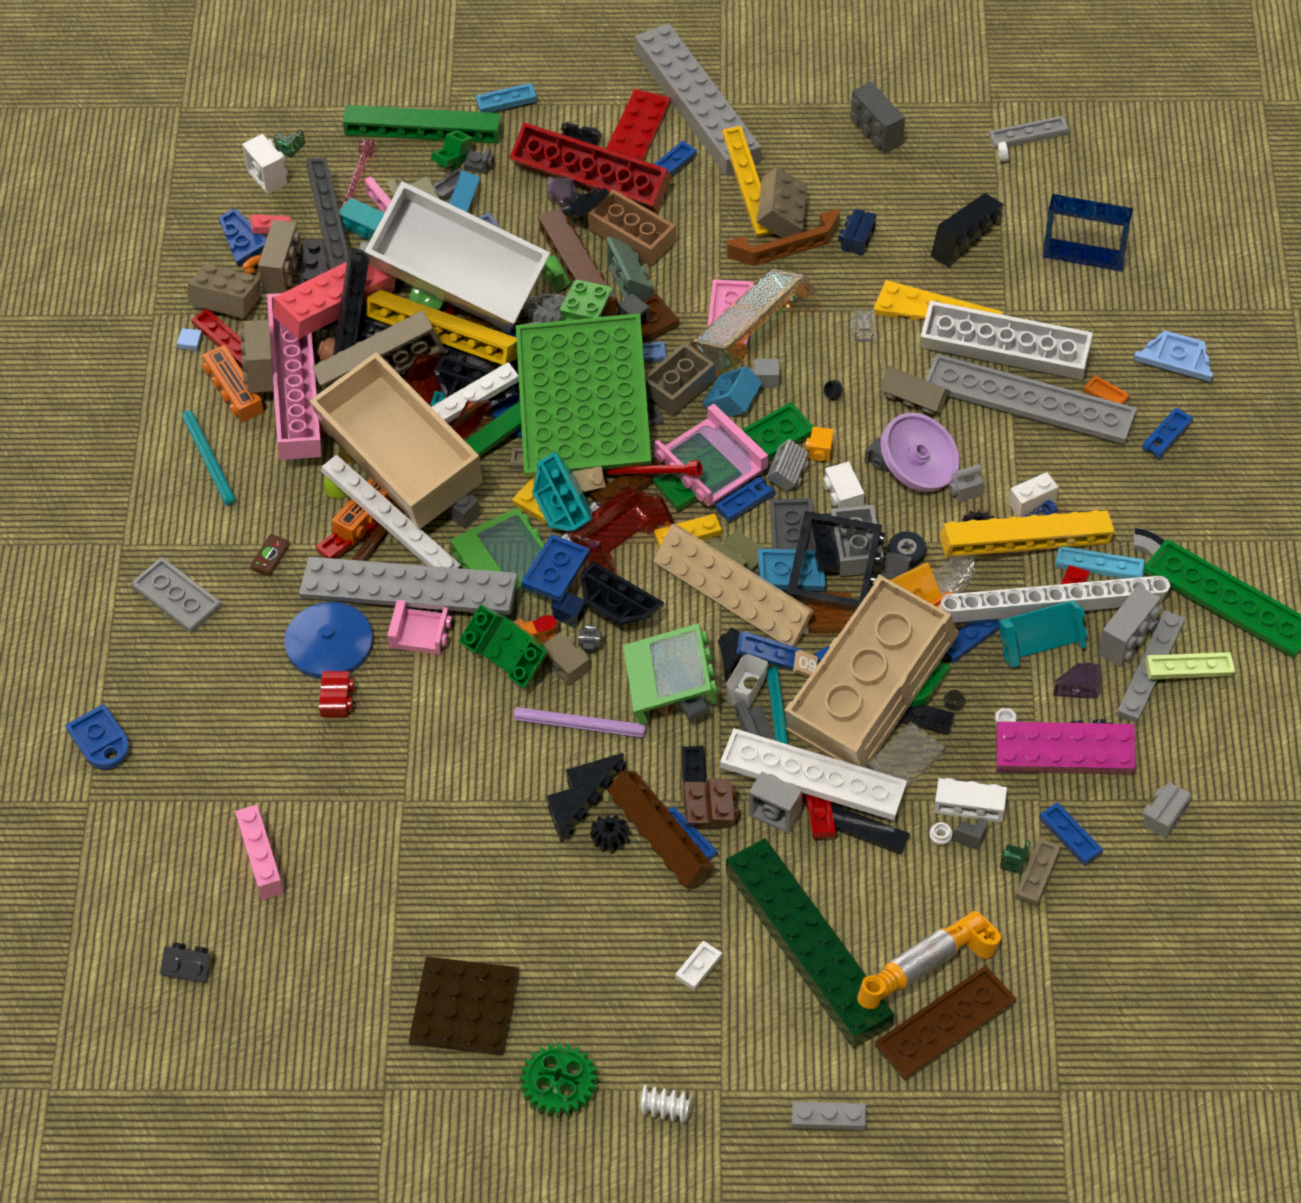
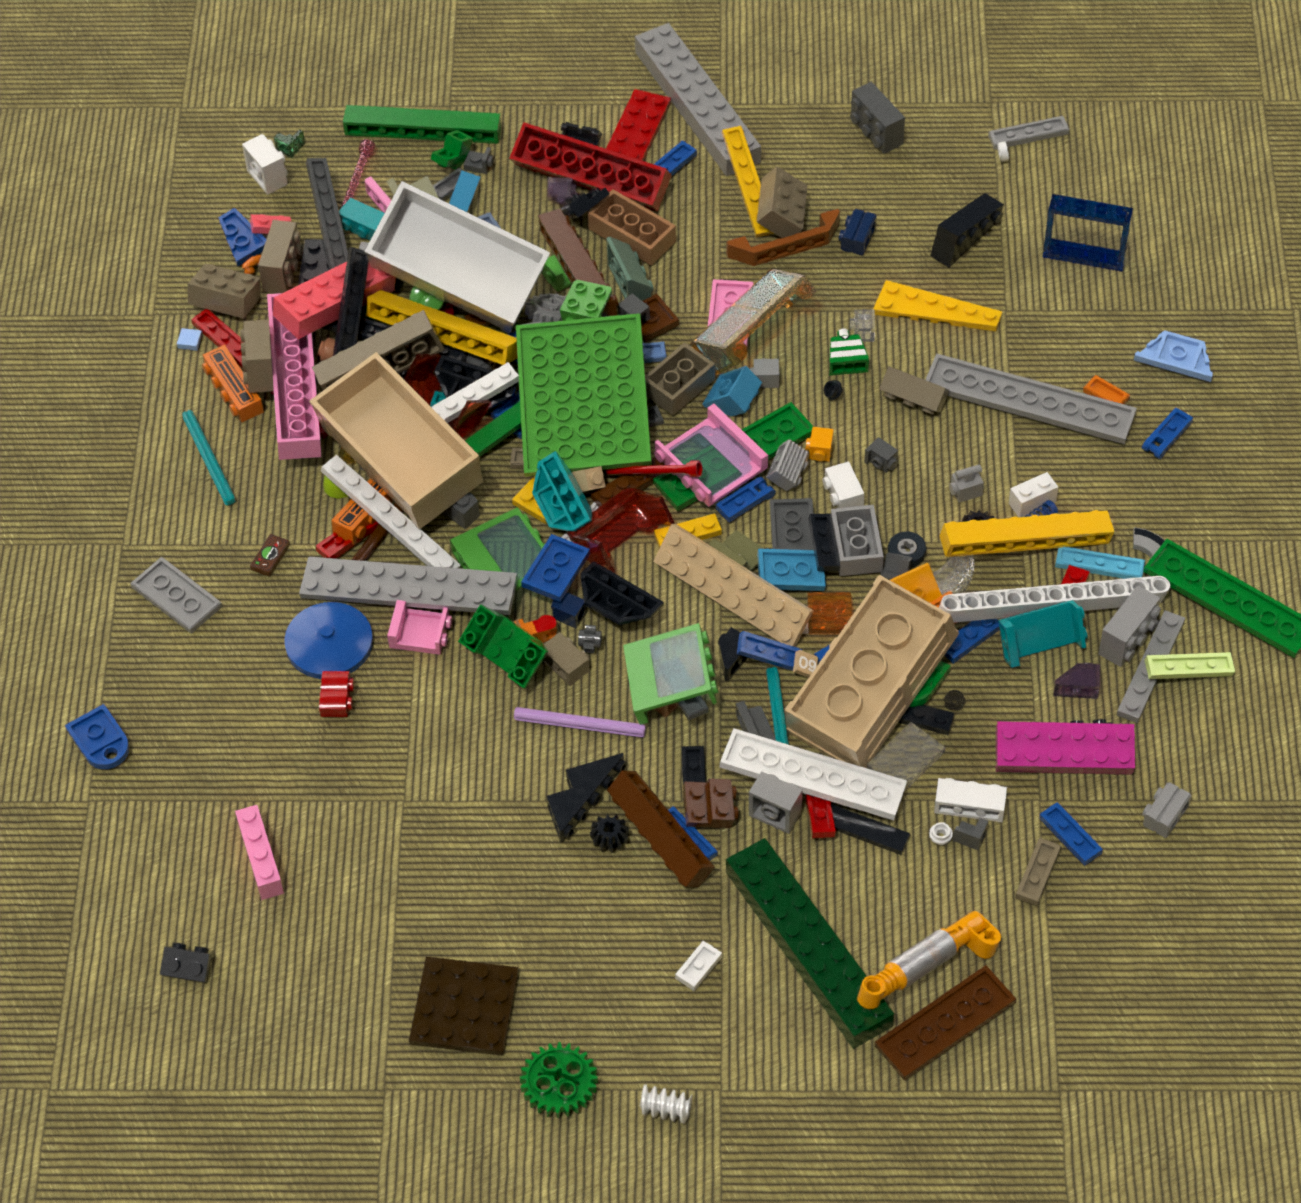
dark azure plate [476,83,537,113] -> none
white piece [727,654,768,709] -> none
black window [787,511,886,612] -> none
light grey plate [792,1102,865,1130] -> none
lavender dish [881,413,959,492] -> none
white brick [921,301,1093,380] -> none
white tile [995,708,1016,726] -> none
clear green panel [1000,840,1031,875] -> none
none -> green torso [829,329,869,376]

